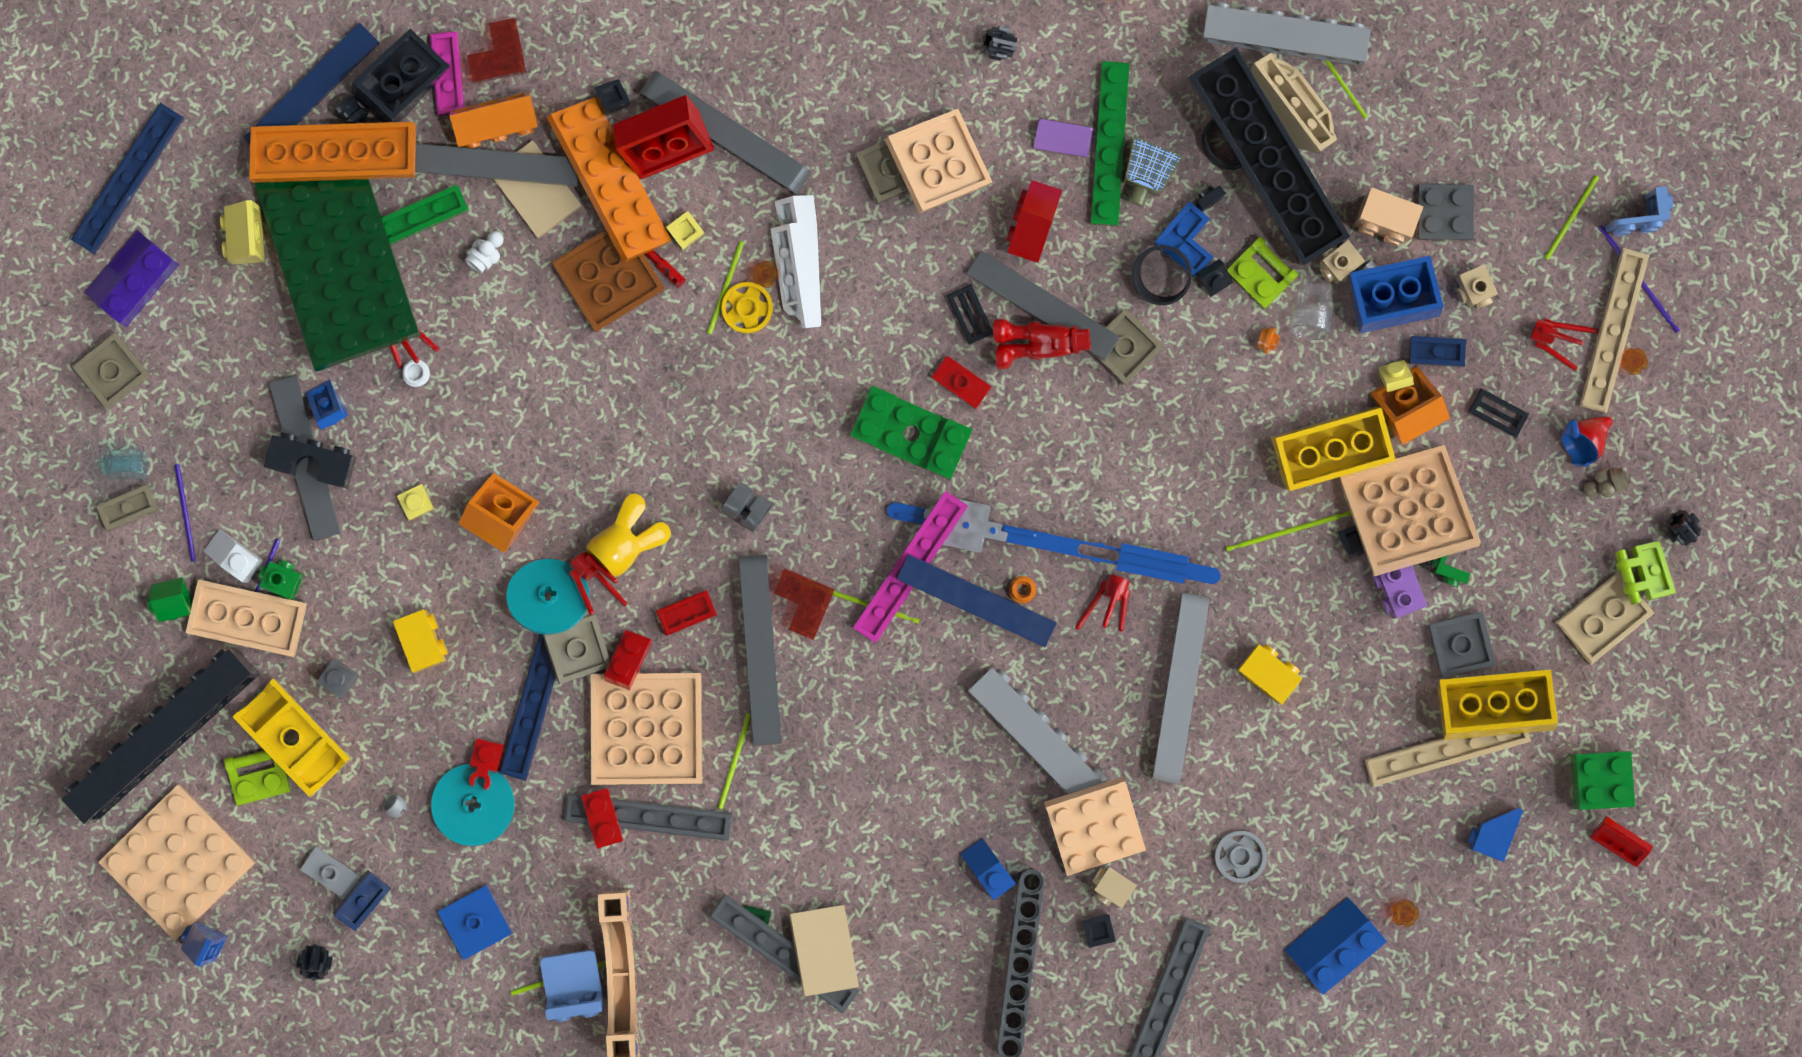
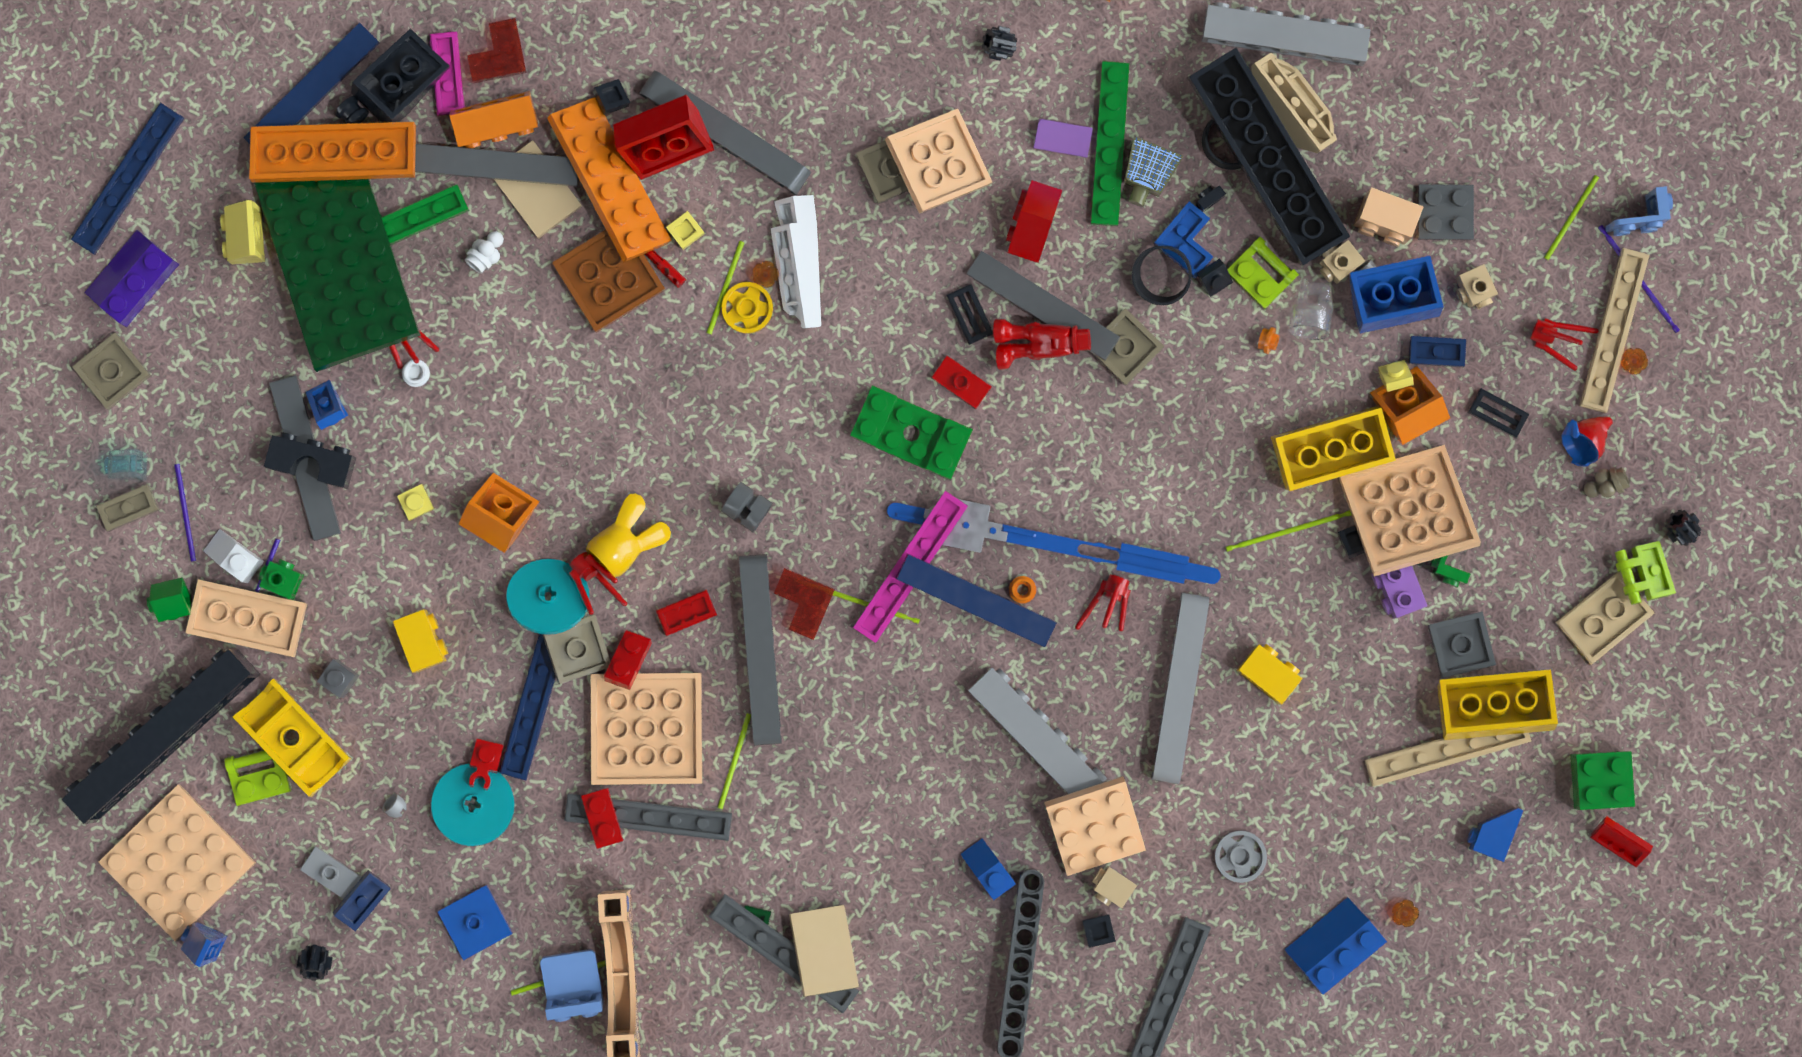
lime axle [1324,60,1368,119] -> none

